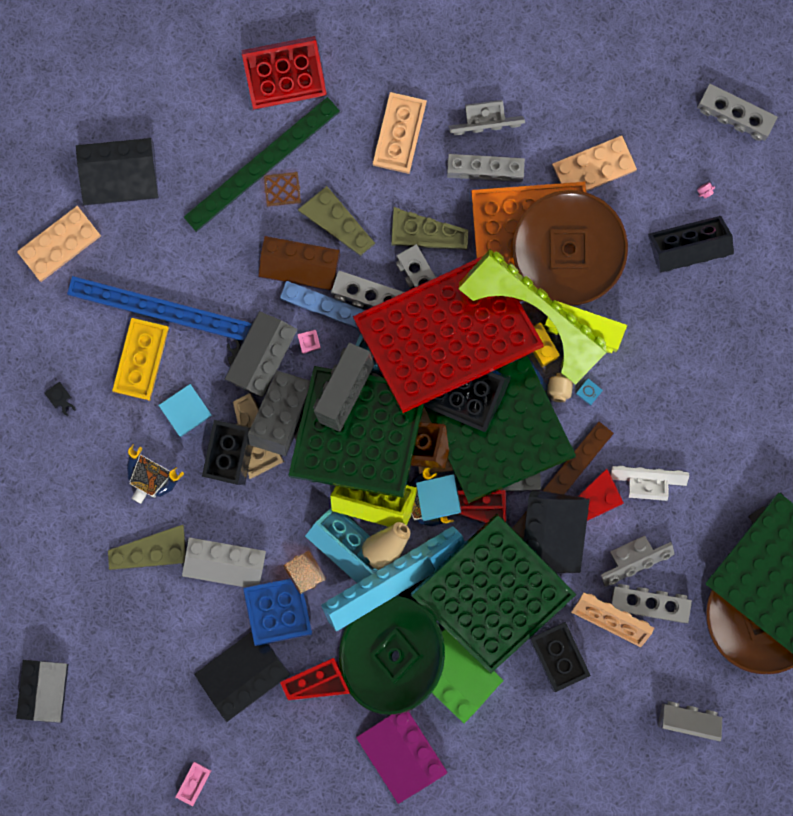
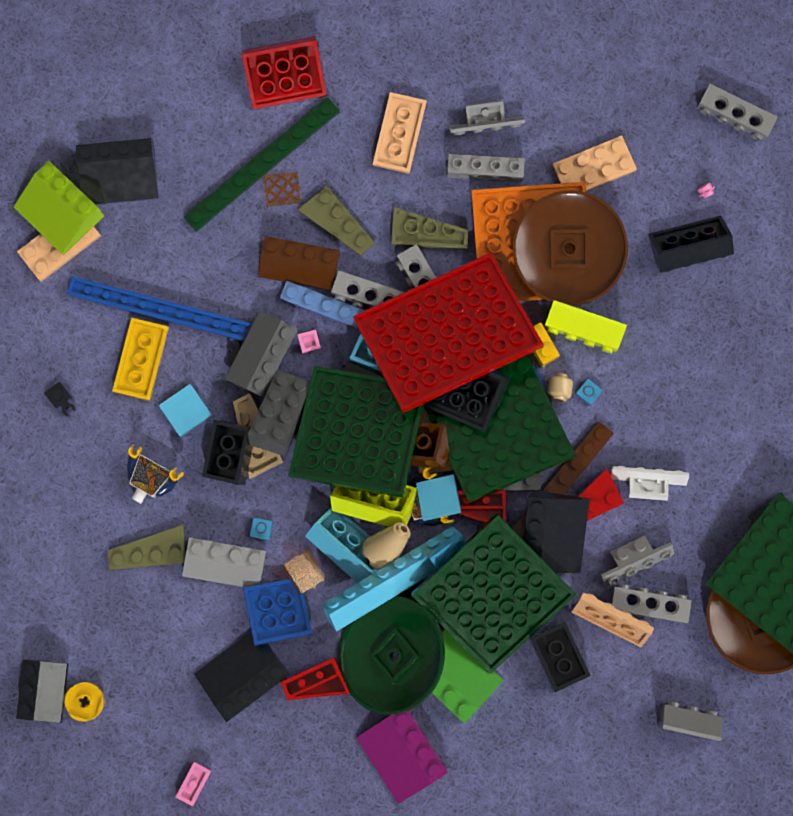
dark grey brick [313,343,374,432] -> none
lime arch [459,250,607,385] -> none
none -> lime slope [14,160,104,256]
none -> yellow plate [64,682,105,722]
none -> dark azure tile [250,518,273,541]

